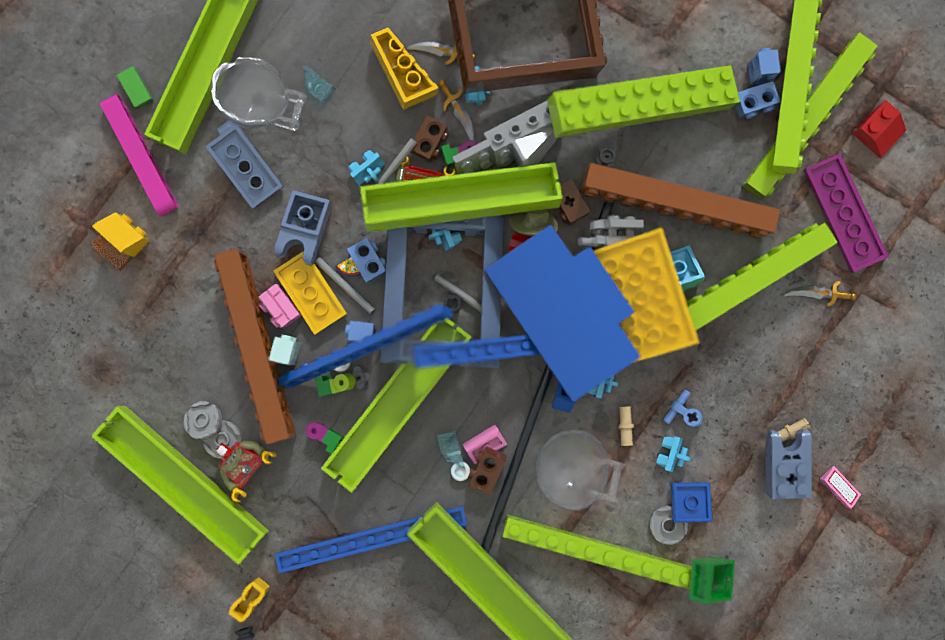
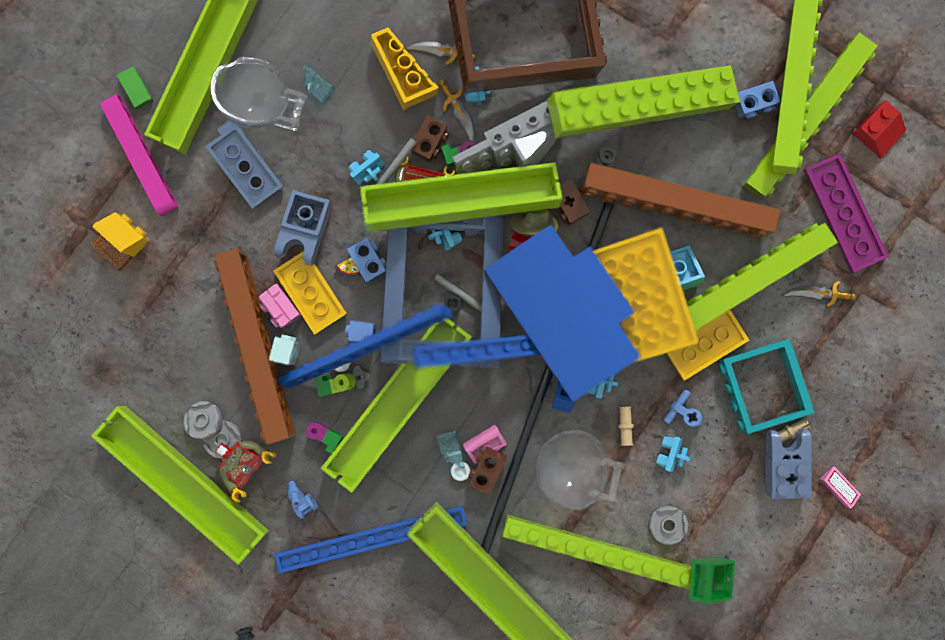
yellow brick [229,577,270,622] -> none
light grey bar [315,257,375,314] -> none
light grey piece [578,216,644,249] -> none
blue tile [670,483,712,522] -> none
medium blue brick [748,48,780,86] -> none
none -> medium blue piece [288,481,318,519]
none -> yellow plate [666,310,749,381]
none -> teal window [719,339,815,434]

